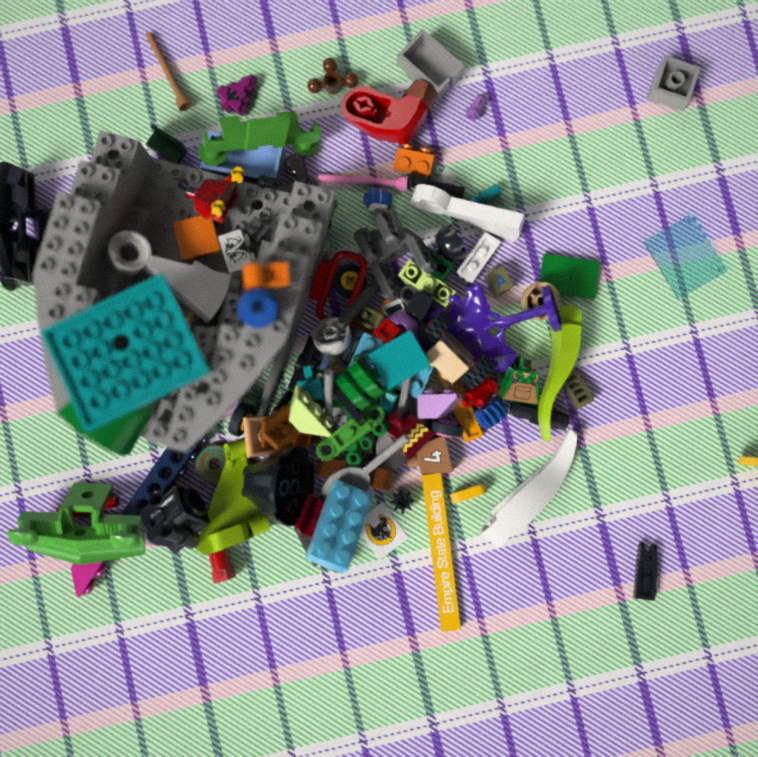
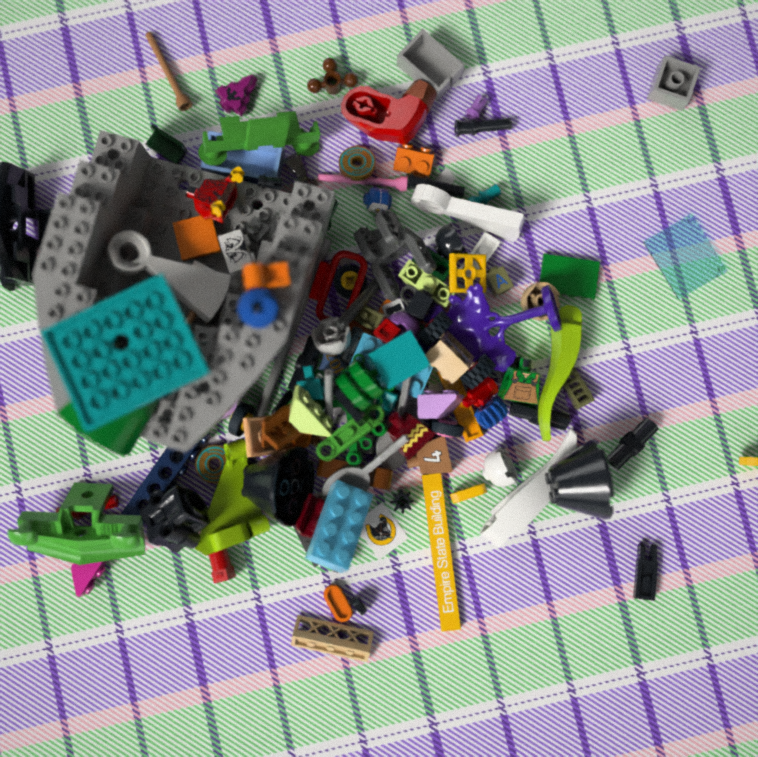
none -> tan fence [291,615,374,662]
none -> orange tile [324,584,353,622]
none -> pearl gold tile [339,146,376,181]
none -> black tile [350,596,367,616]
none -> yellow piece [449,253,486,293]
none -> black pin [454,118,512,137]
none -> white cylinder [482,447,518,487]
none -> black cone [545,439,614,520]
none -> black piece [607,418,659,470]

